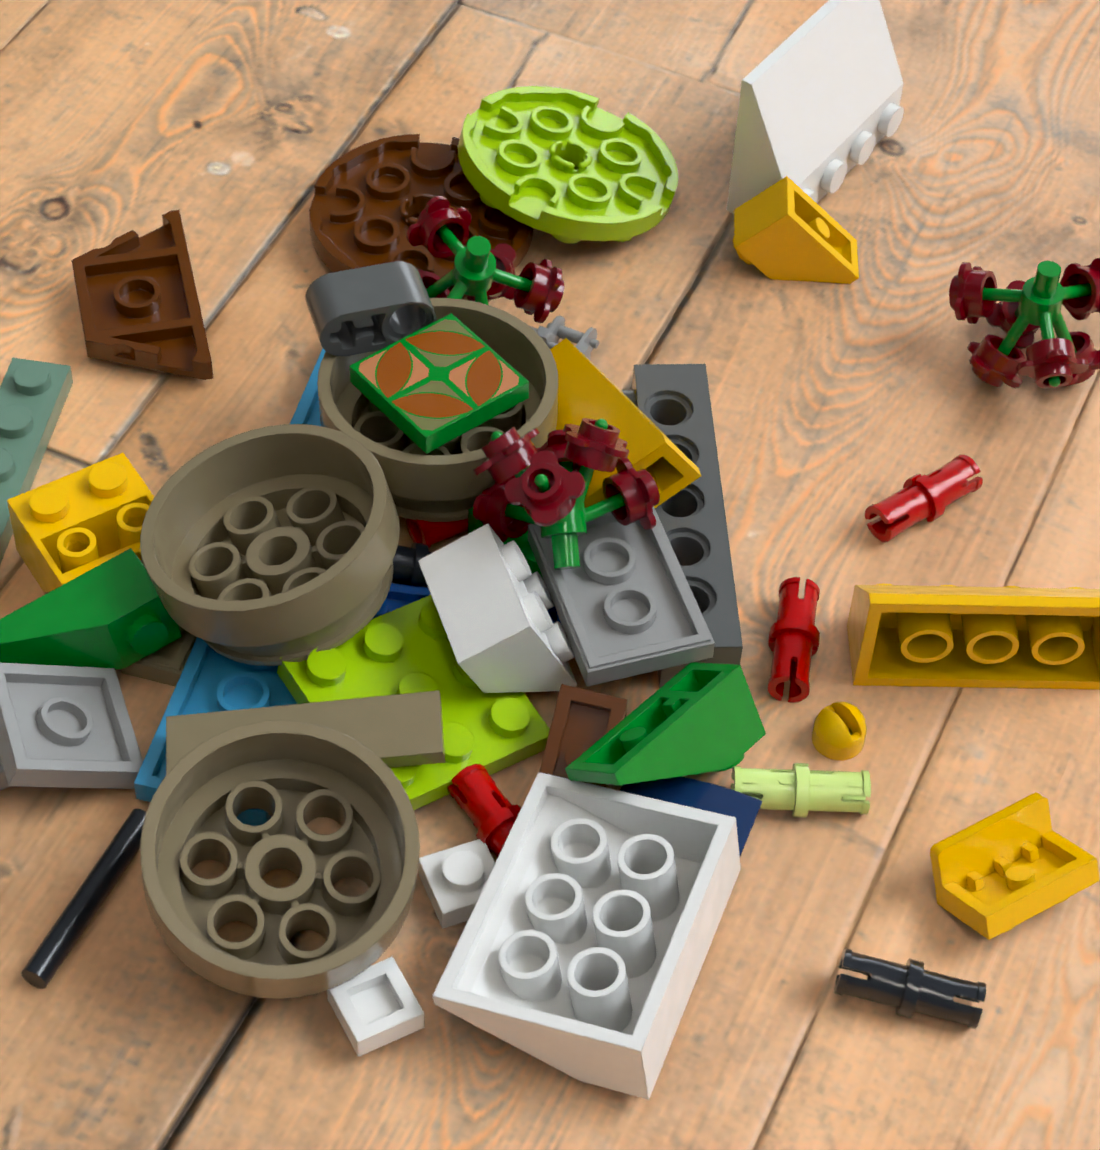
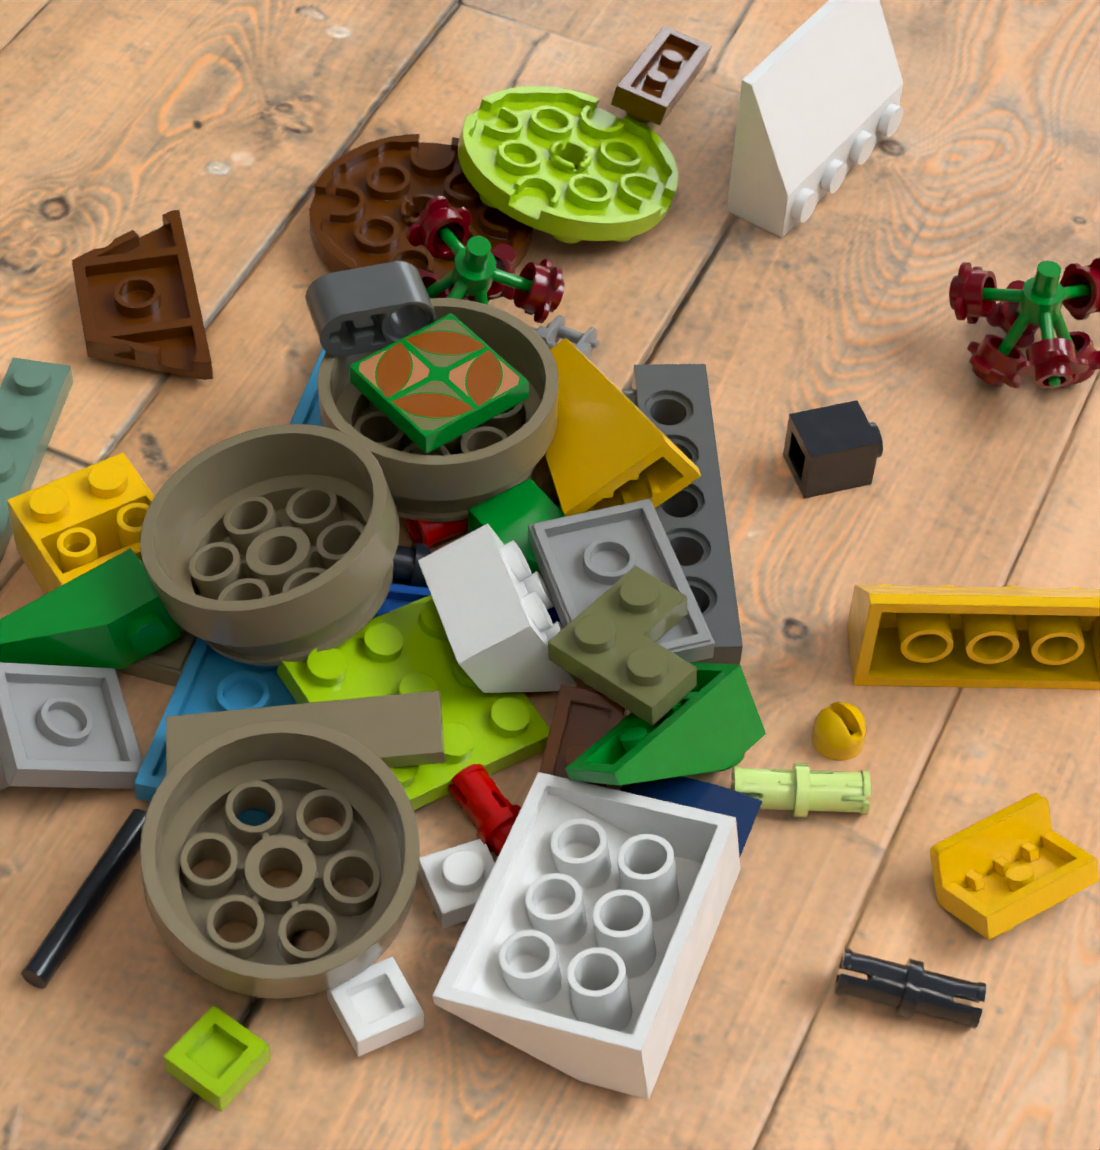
dark red plant [473,418,660,570] -> none
yellow slope [733,176,859,284] -> none
red pin [768,577,820,703] -> none
red pin [864,454,983,542] -> none
none -> lime plate [163,1005,271,1112]
none -> olive plate [548,566,697,726]
none -> plate [611,26,712,126]
none -> black brick [783,400,883,498]

